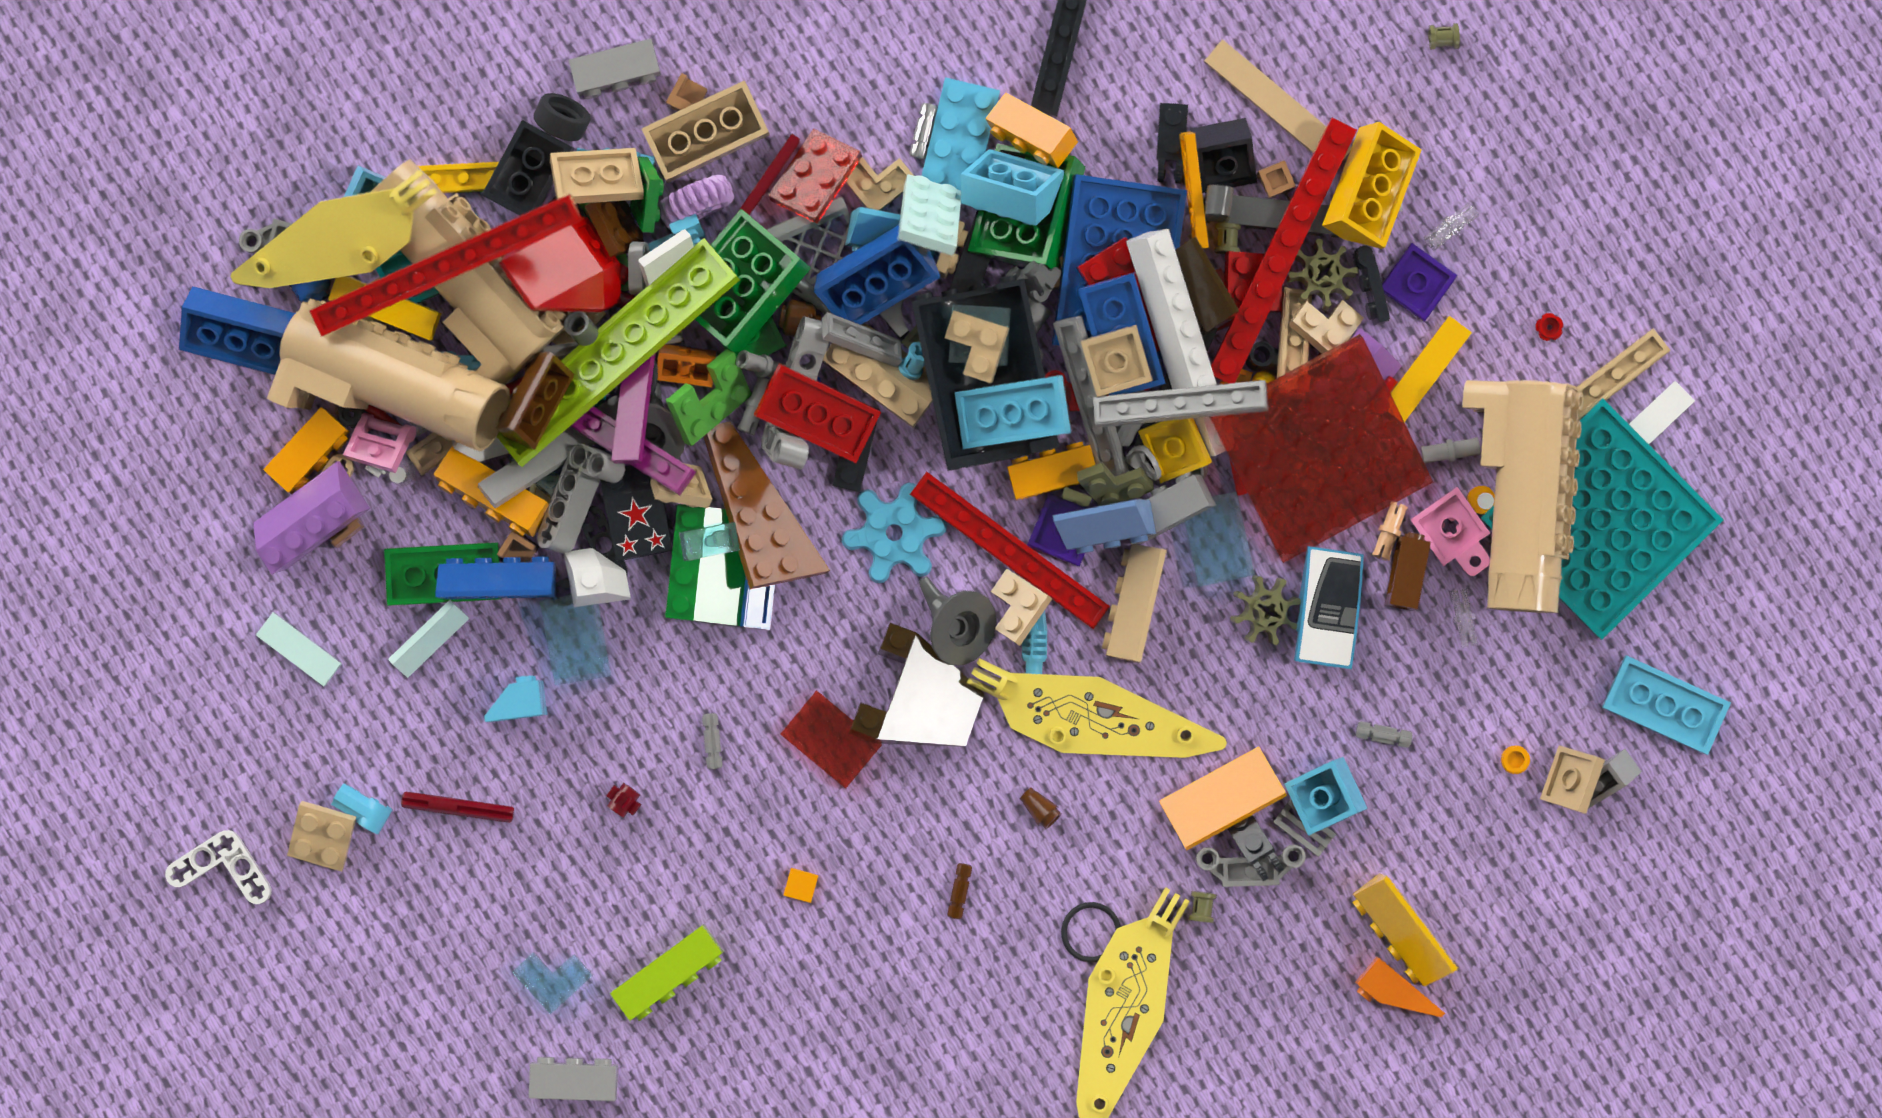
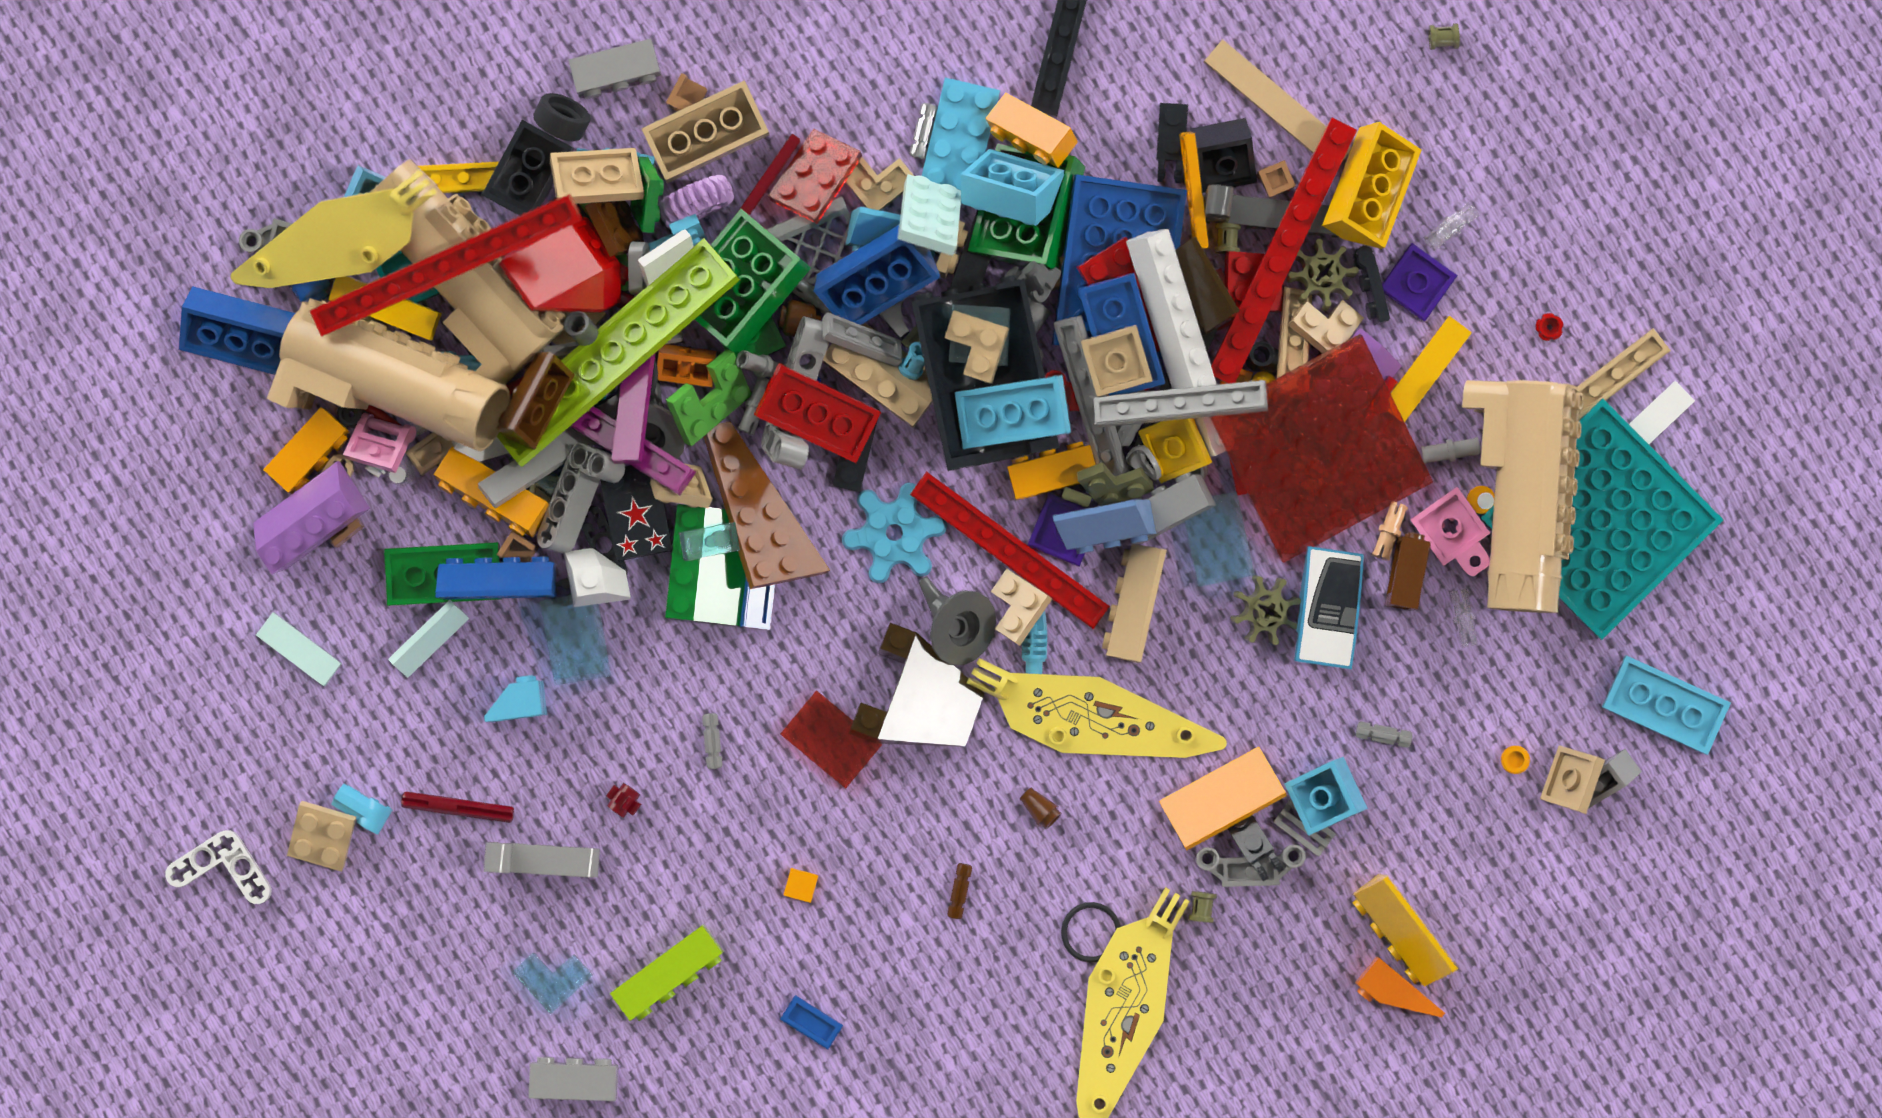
none -> light grey beam [484,842,600,877]
none -> blue tile [780,995,843,1049]

